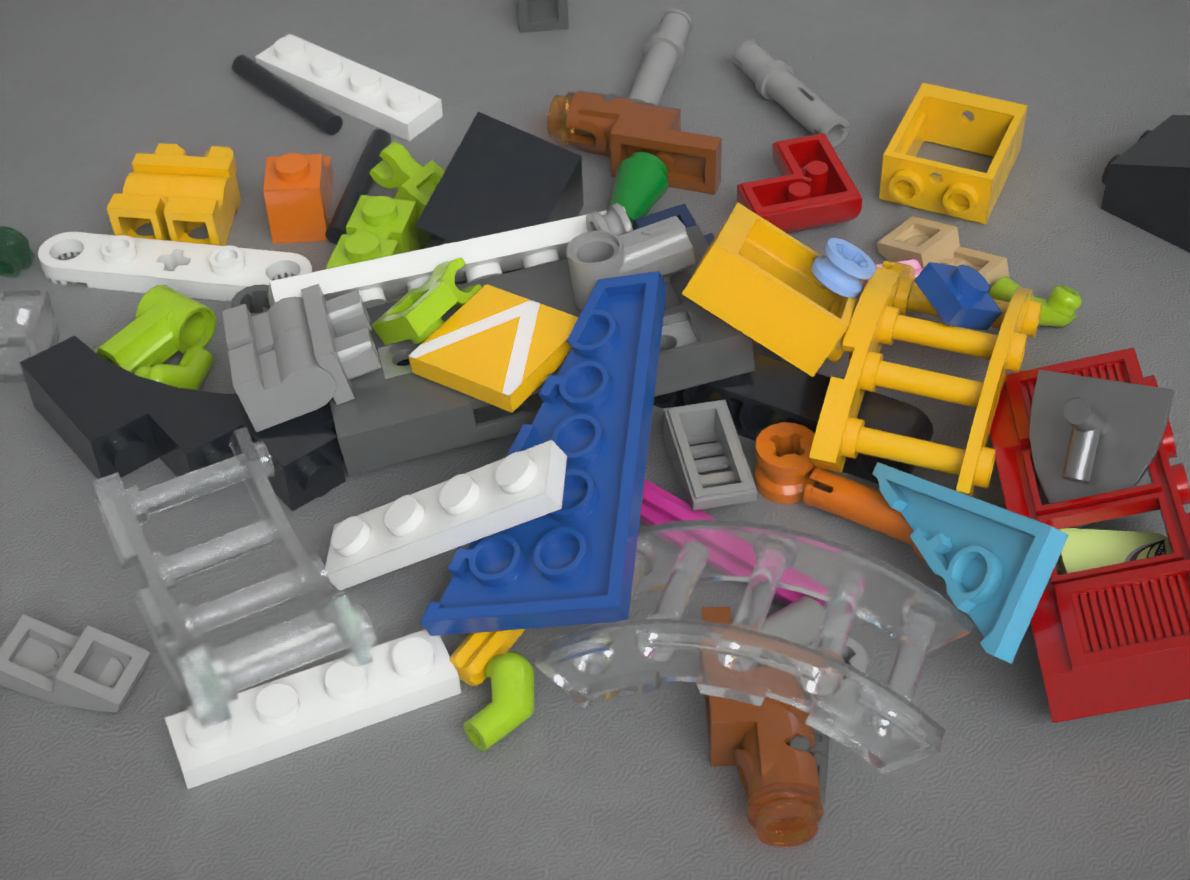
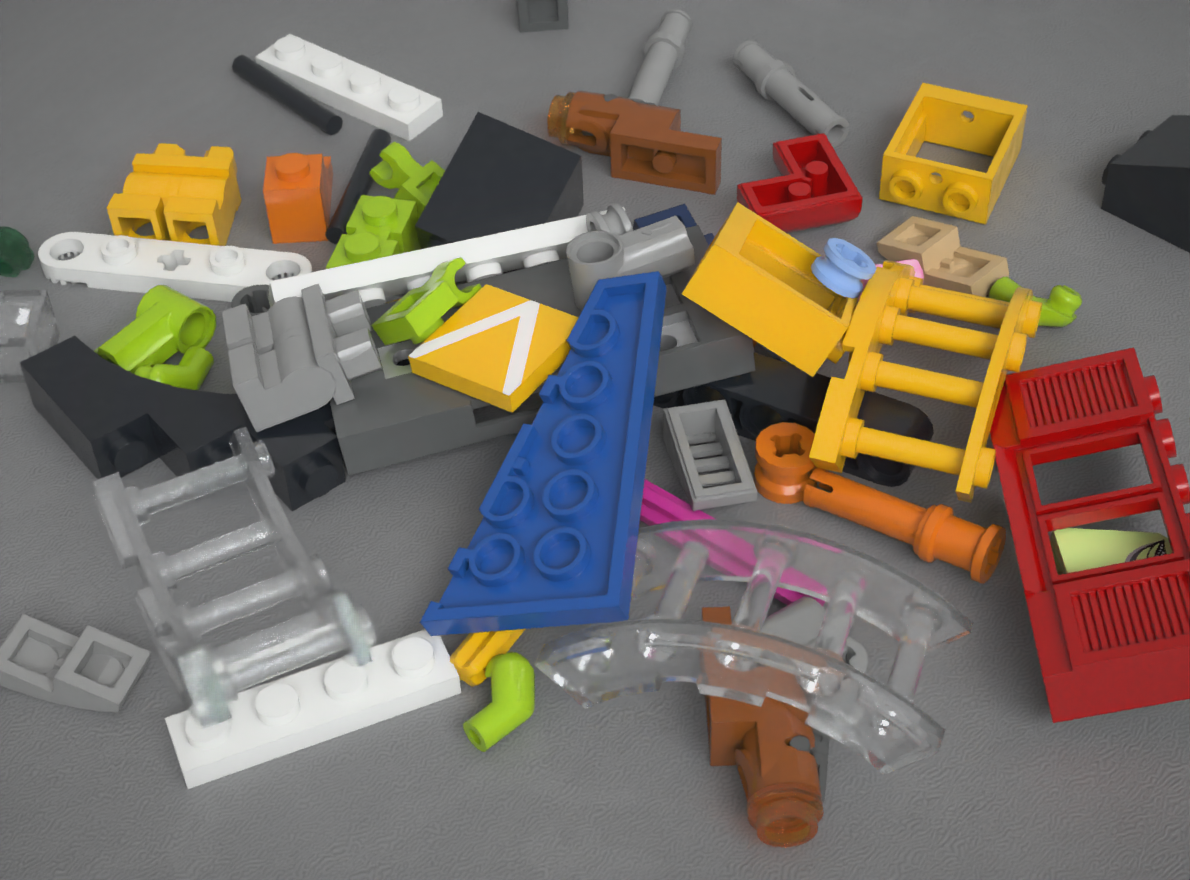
white plate [323,440,567,591] -> none
green cone [609,152,669,228] -> none
medium azure wing [872,462,1069,664] -> none
blue plate [914,262,1003,330] -> none
flat silver shield [1029,370,1174,528] -> none

